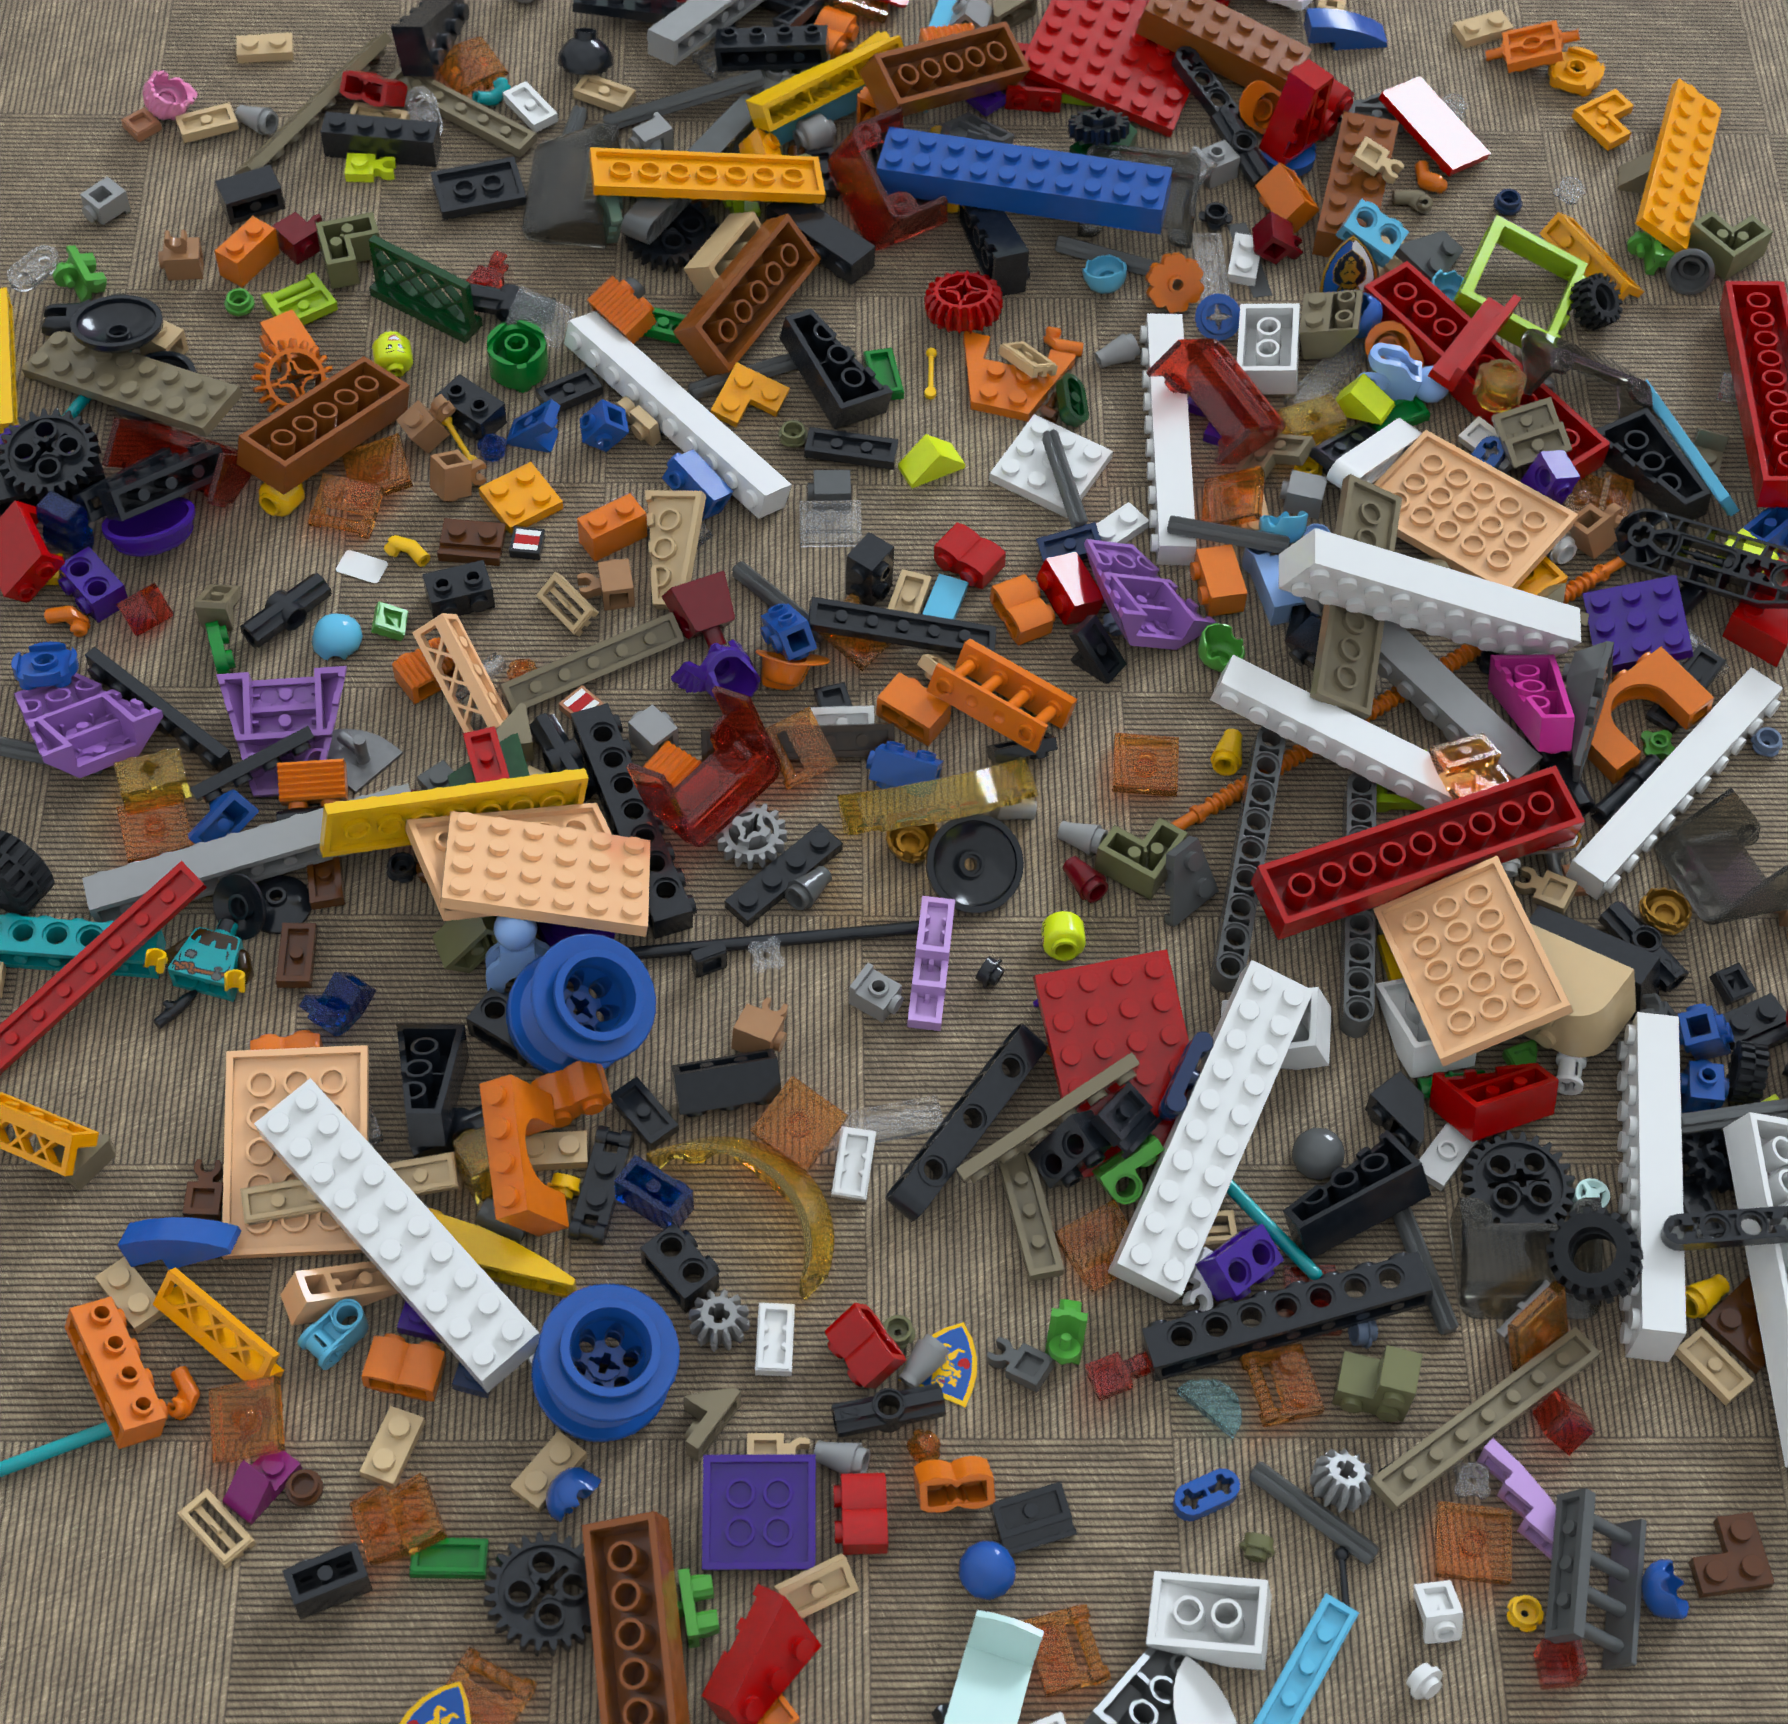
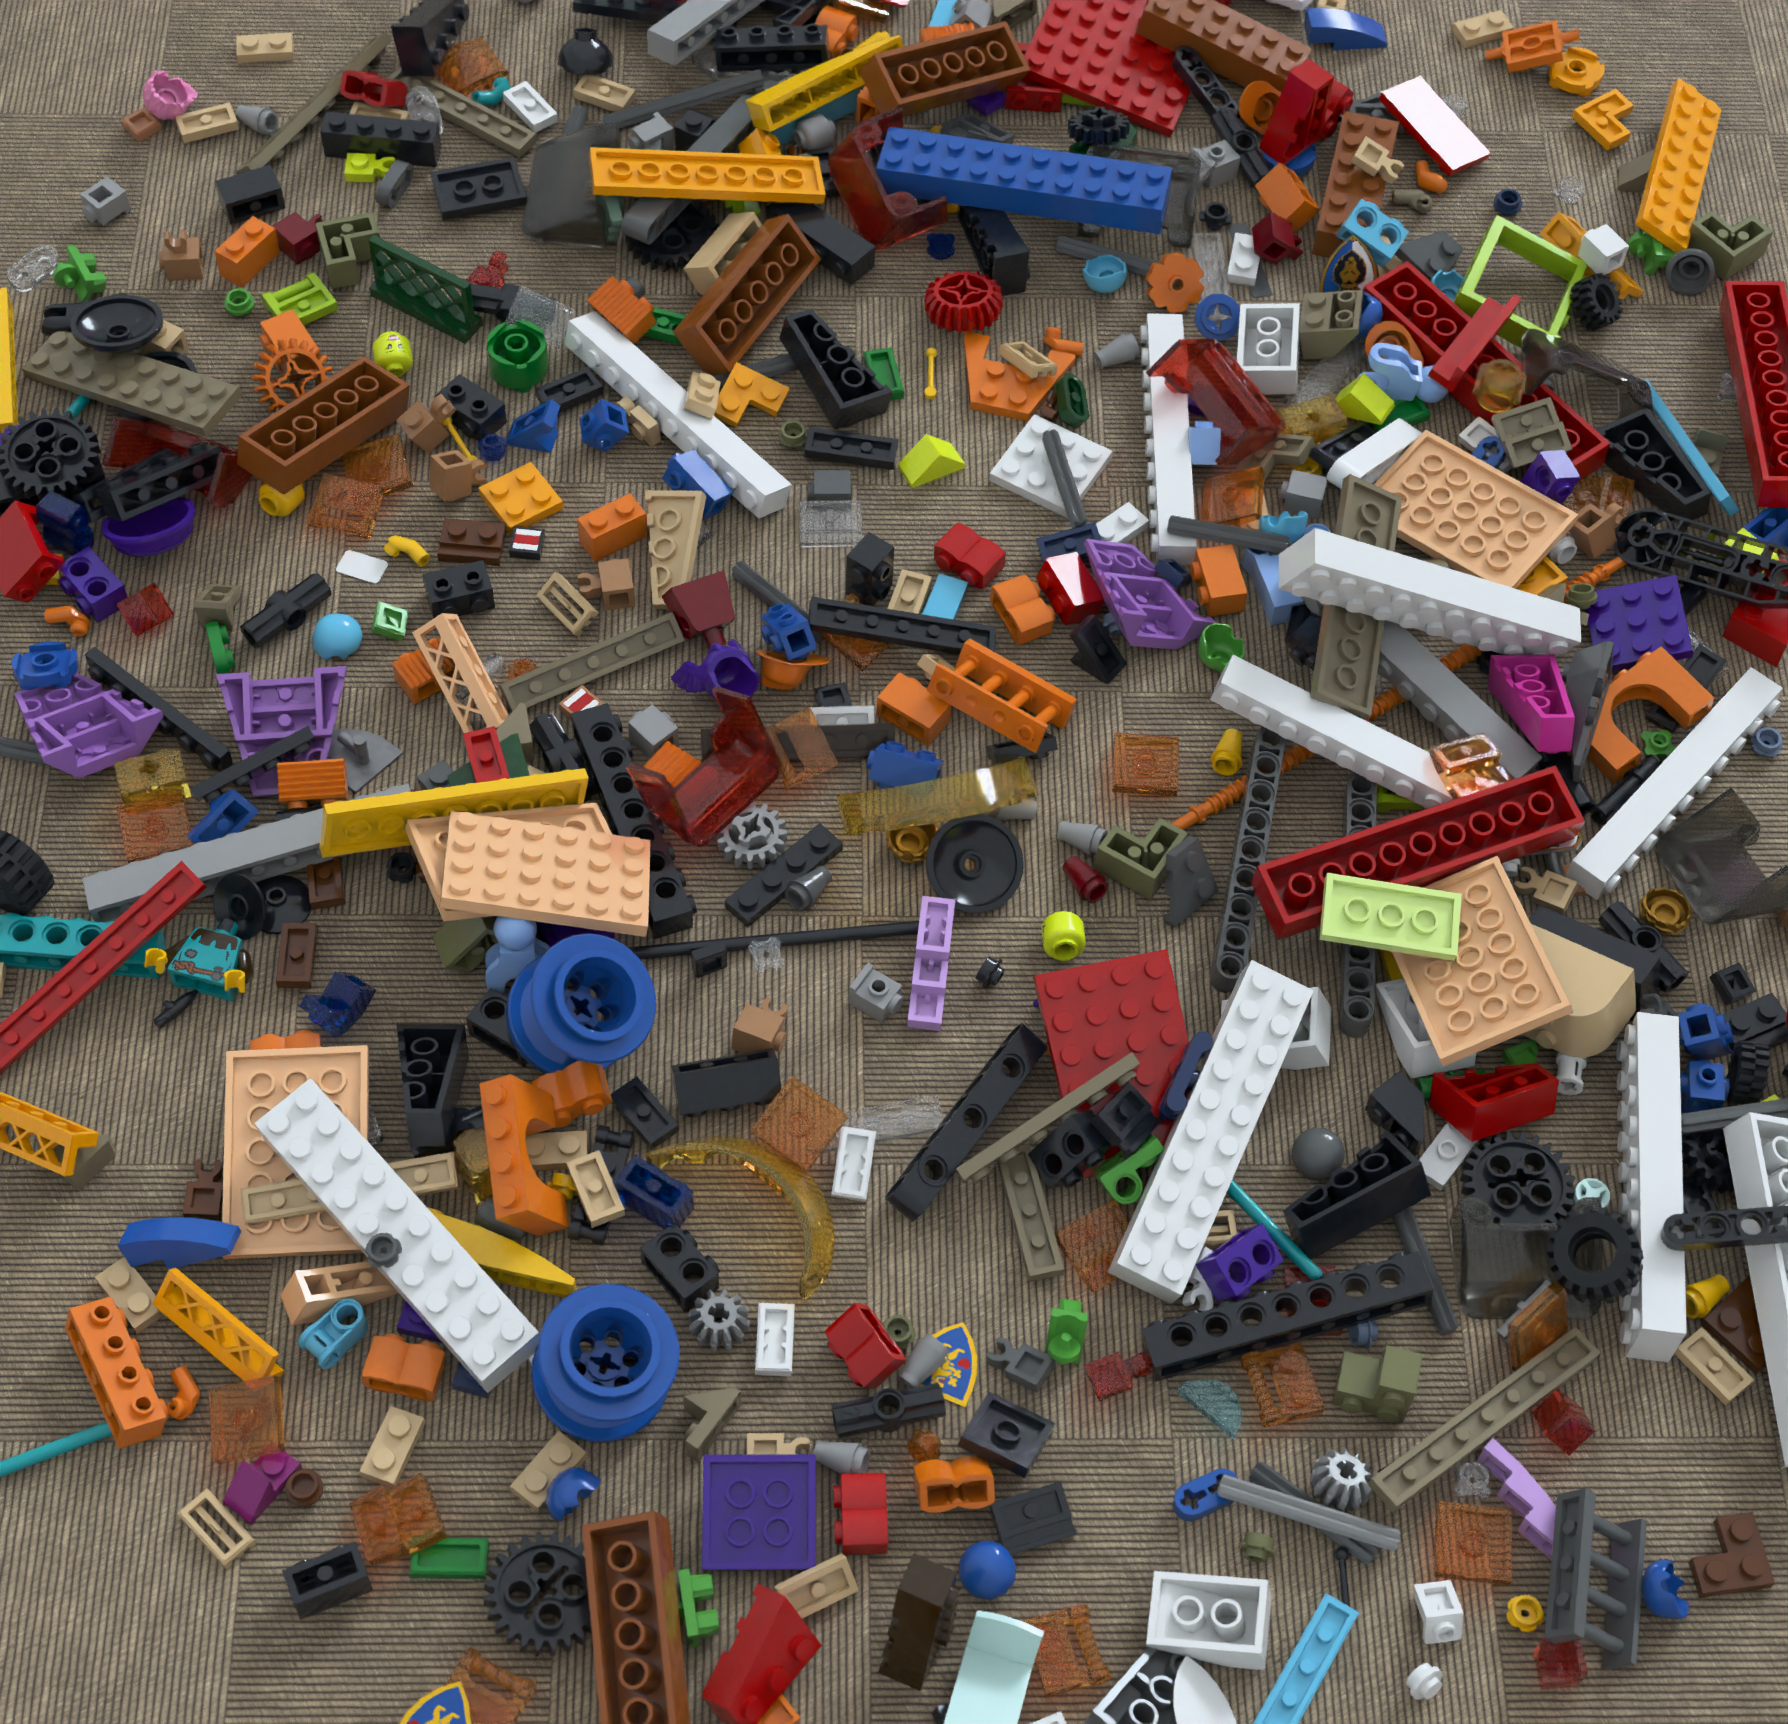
none -> dark grey plate [365,1233,402,1268]
none -> dark grey beam [376,160,414,208]
none -> tan plate [566,1150,625,1228]
none -> black slope [674,109,718,151]
none -> tan plate [684,371,721,419]
none -> dark brown wedge [878,1554,960,1691]
none -> clear blue plate [927,233,955,260]
none -> black plate [958,1392,1055,1478]
none -> dark blue tile [1154,559,1192,588]
none -> light blue brick [1188,421,1221,465]
none -> light grey axle [1218,1475,1400,1551]
none -> yellowish green plate [1319,873,1462,961]
none -> olive plate [1565,583,1597,609]
none -> white brick [1578,224,1629,275]

